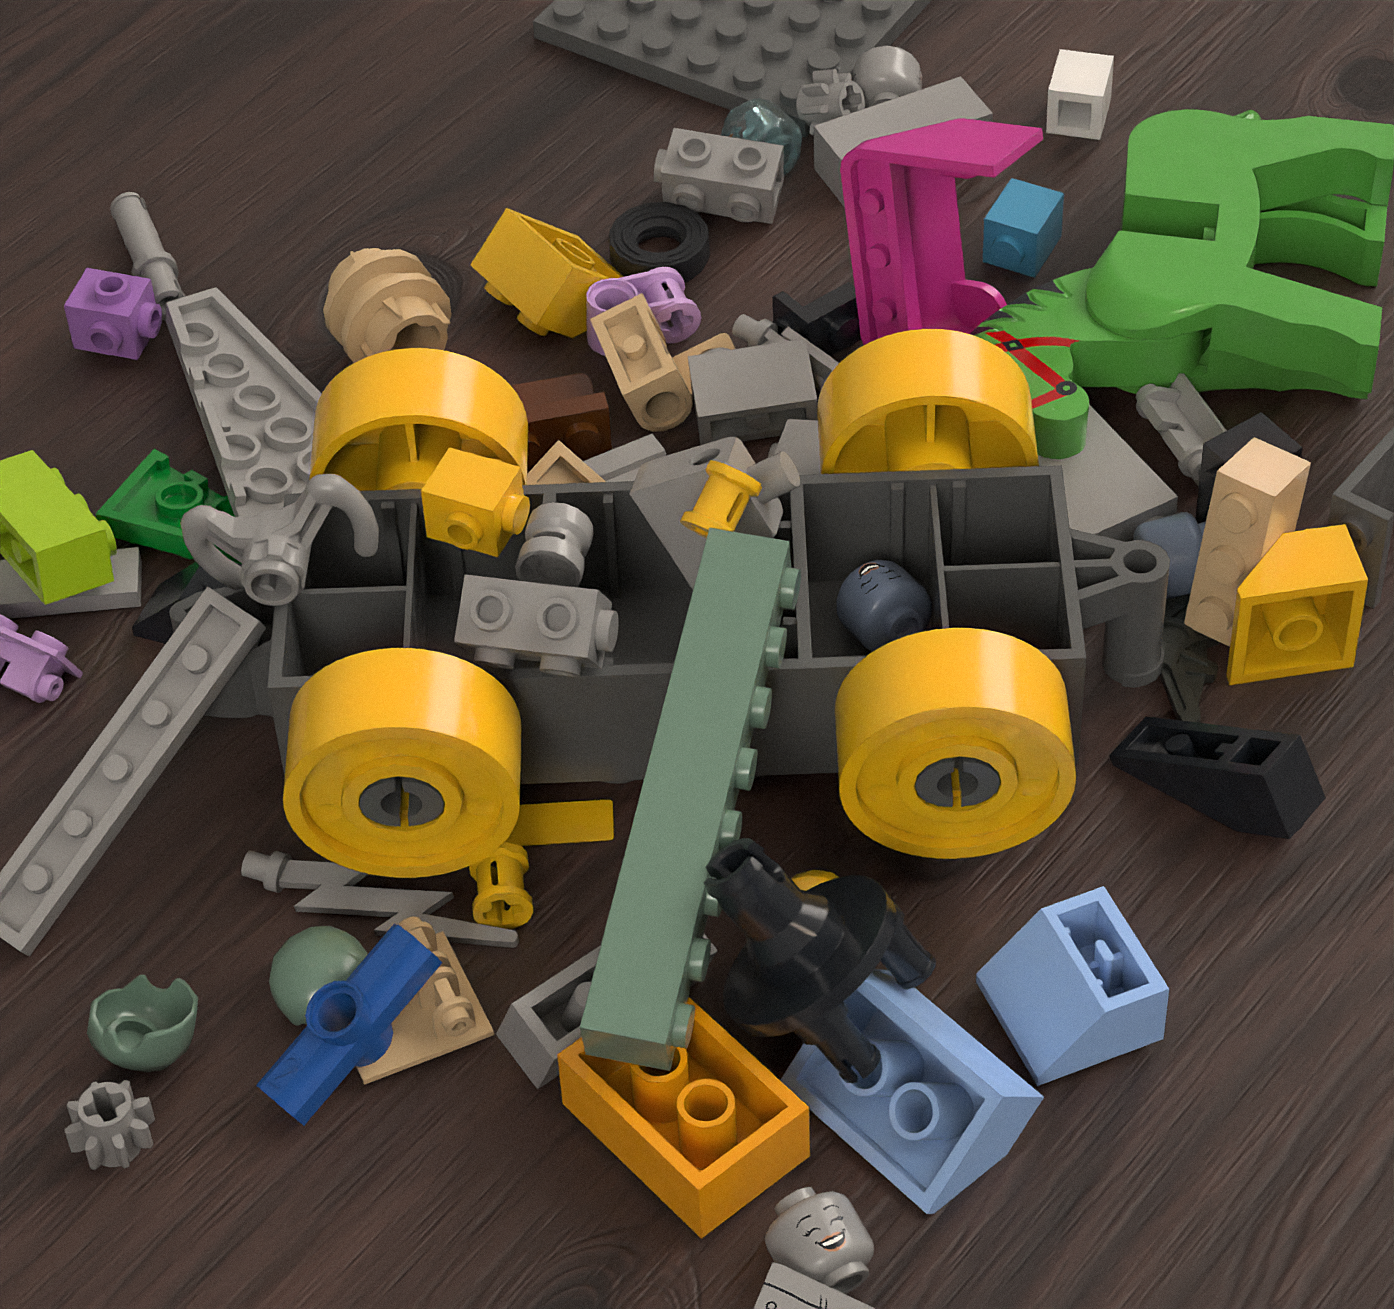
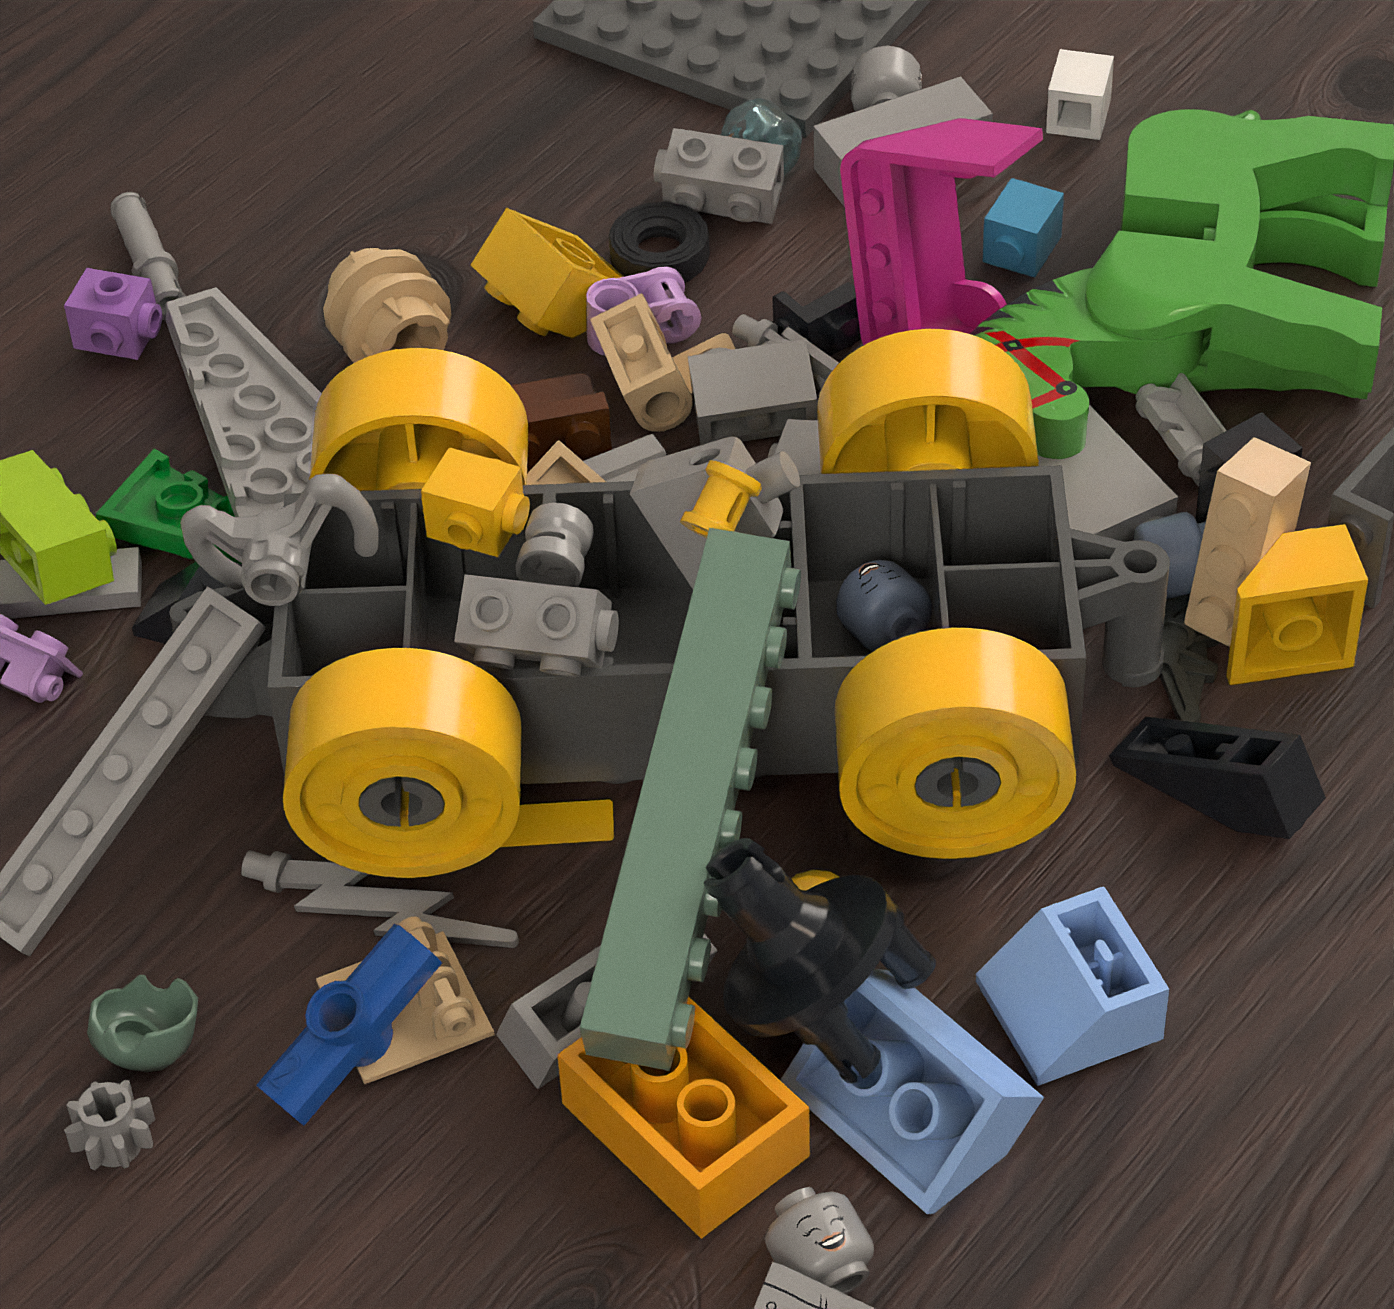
sand green hair [269,926,368,1026] -> none
yellow bush [469,841,533,930] -> none
light grey gear [796,69,865,135] -> none

